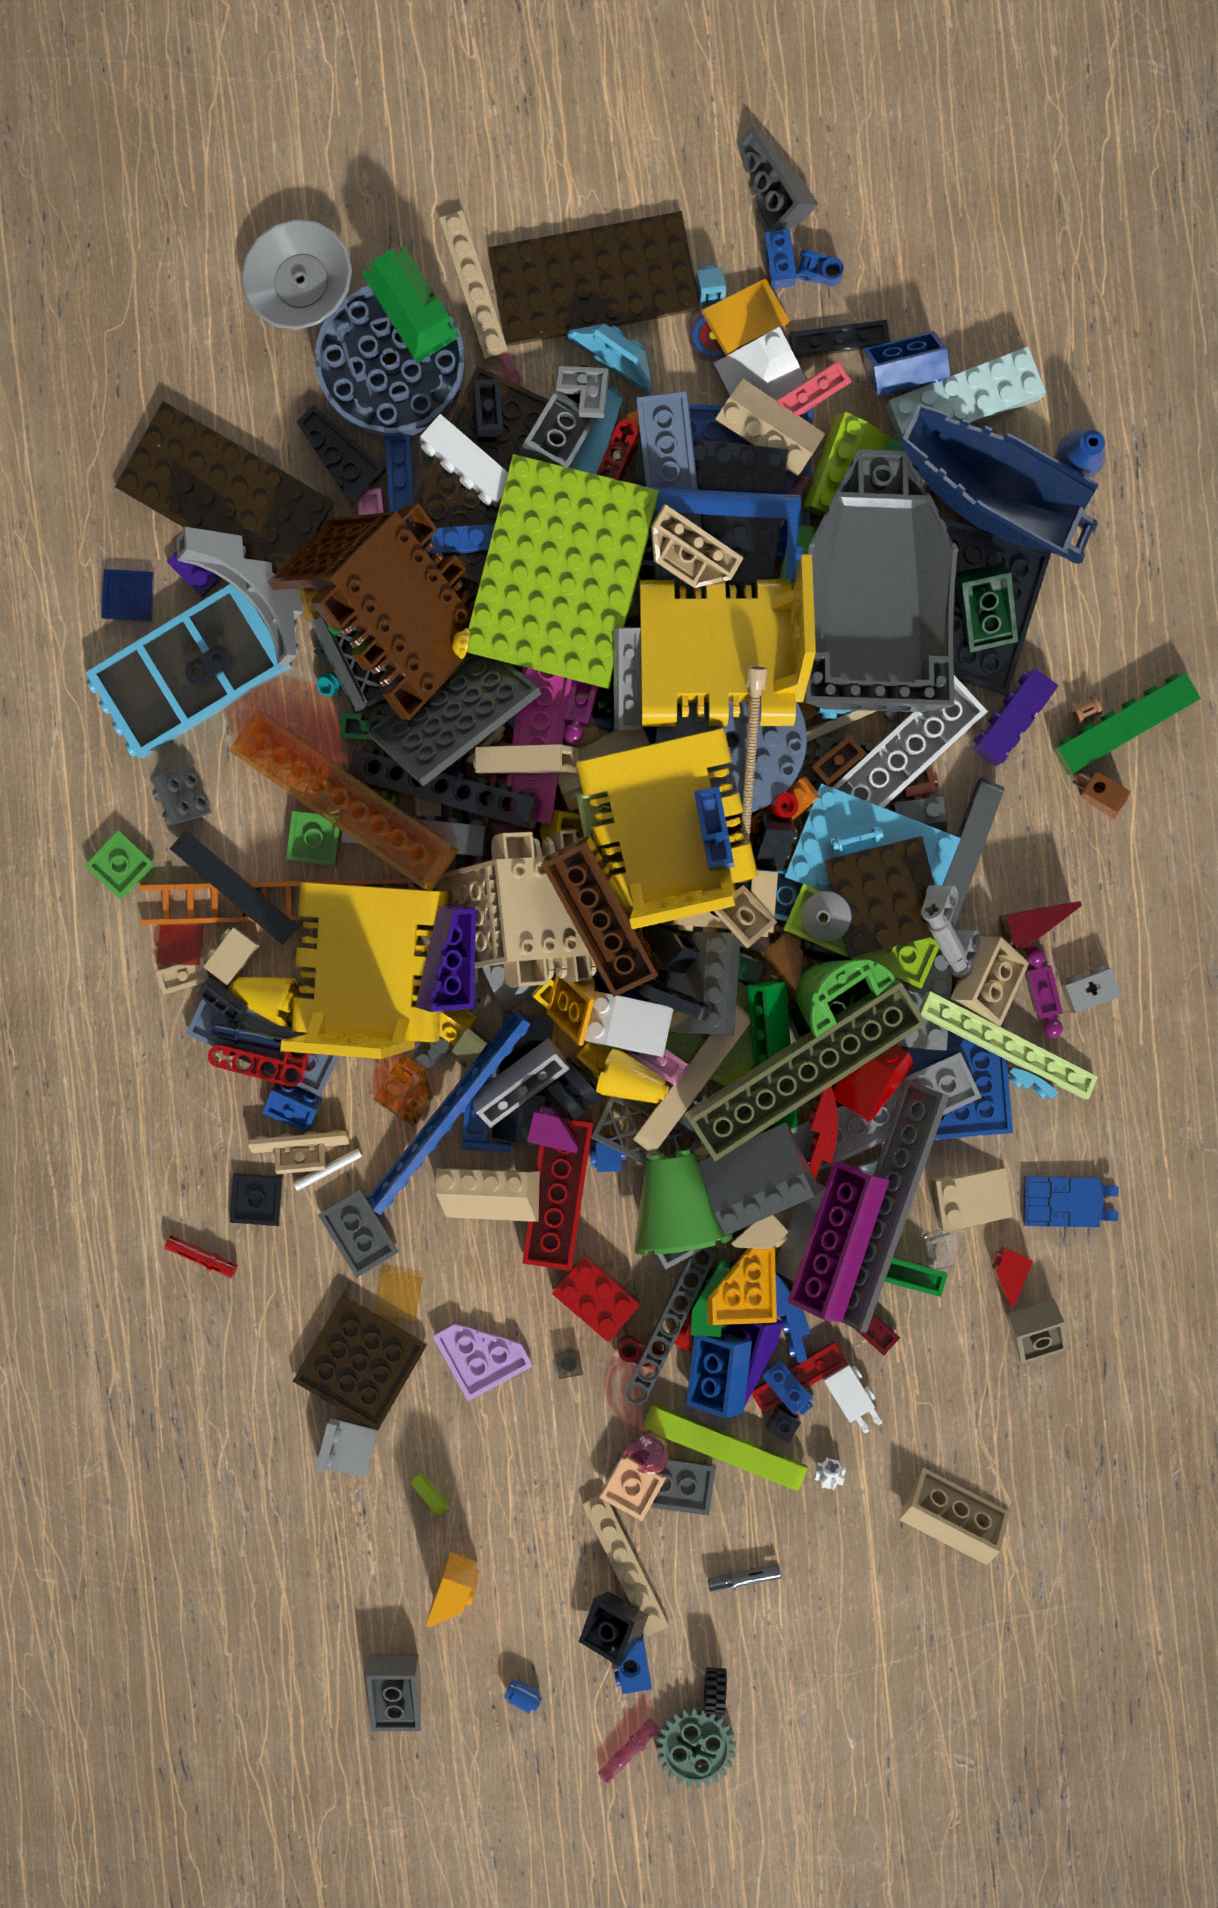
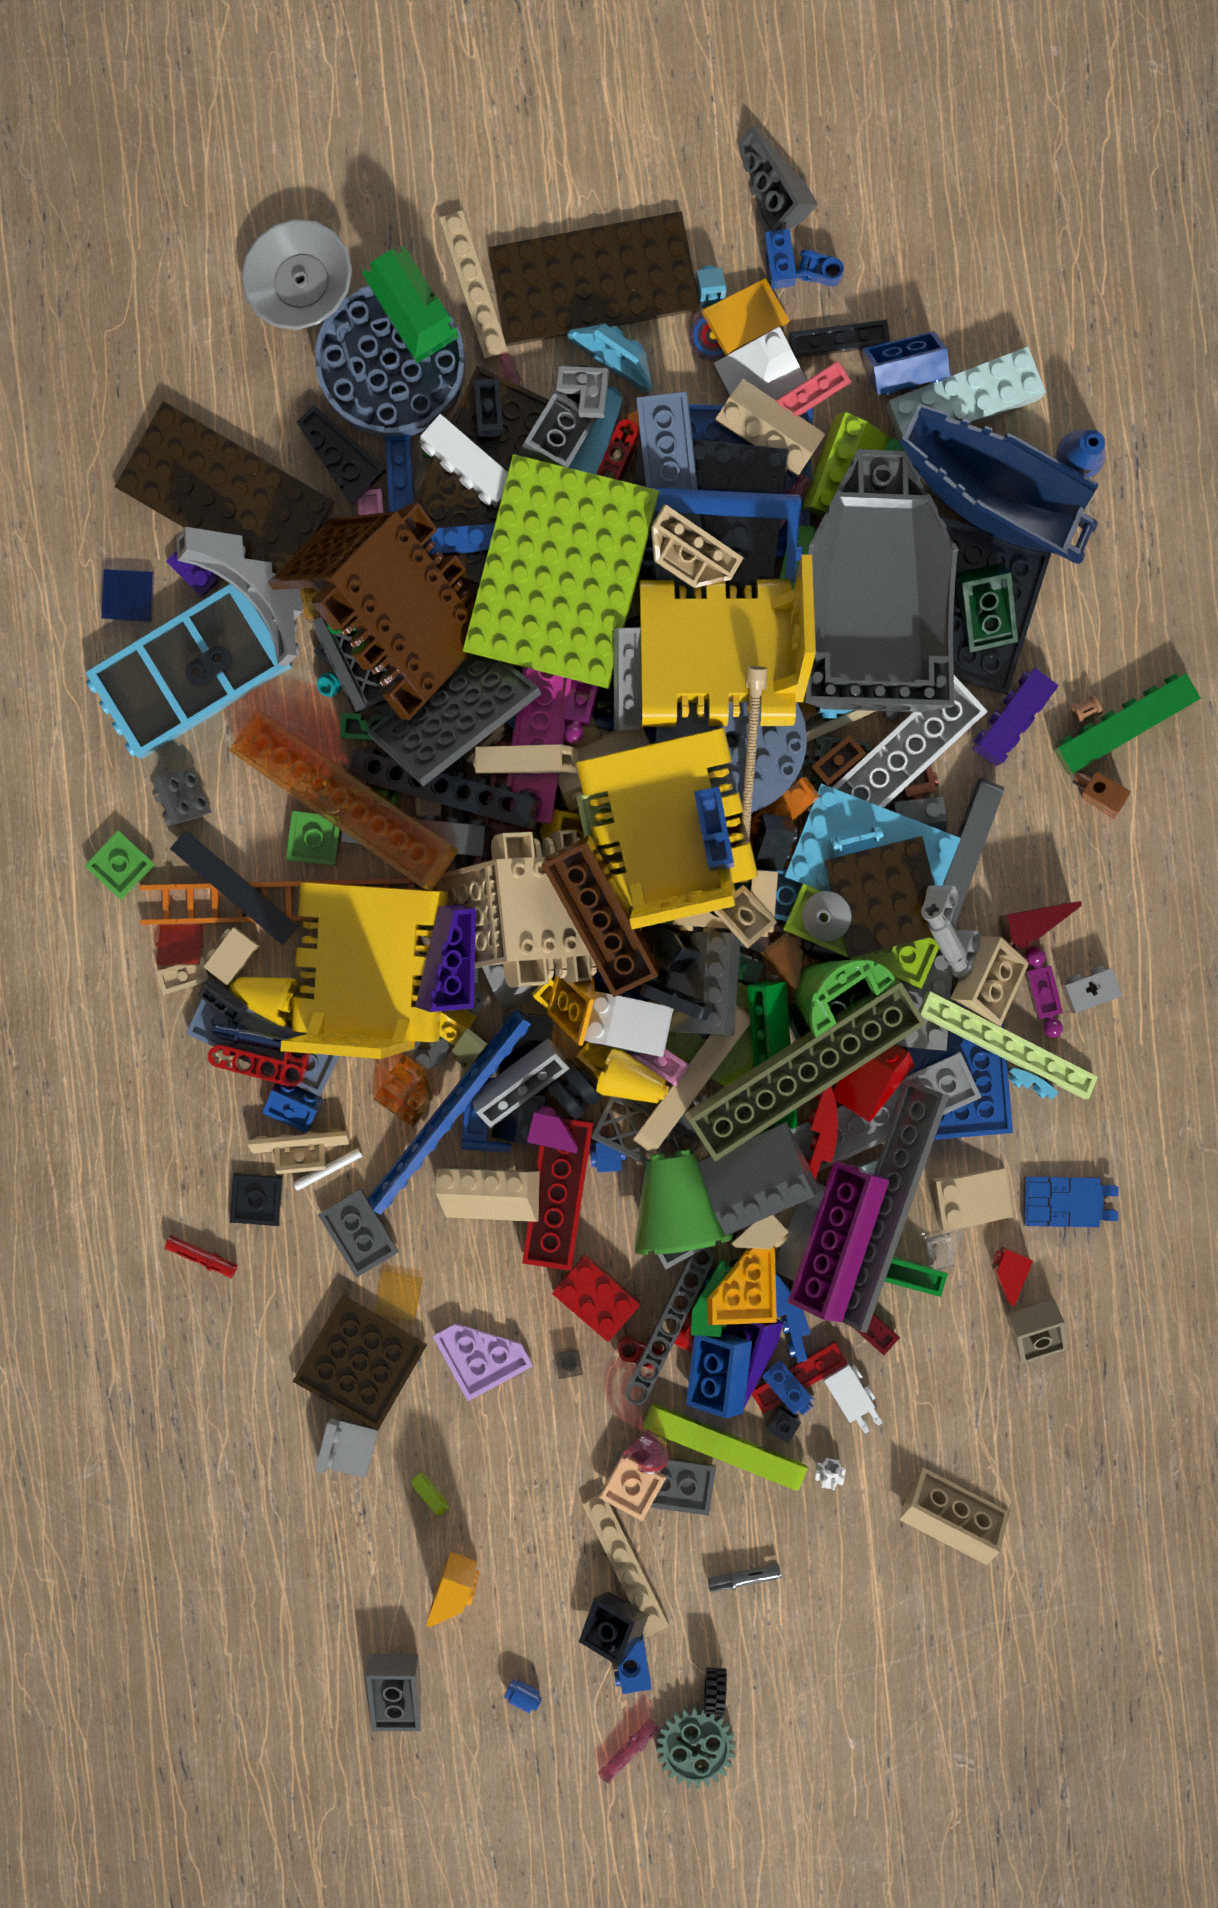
yellow animal [452,628,471,659] -> none
red tile [772,792,799,818] -> none

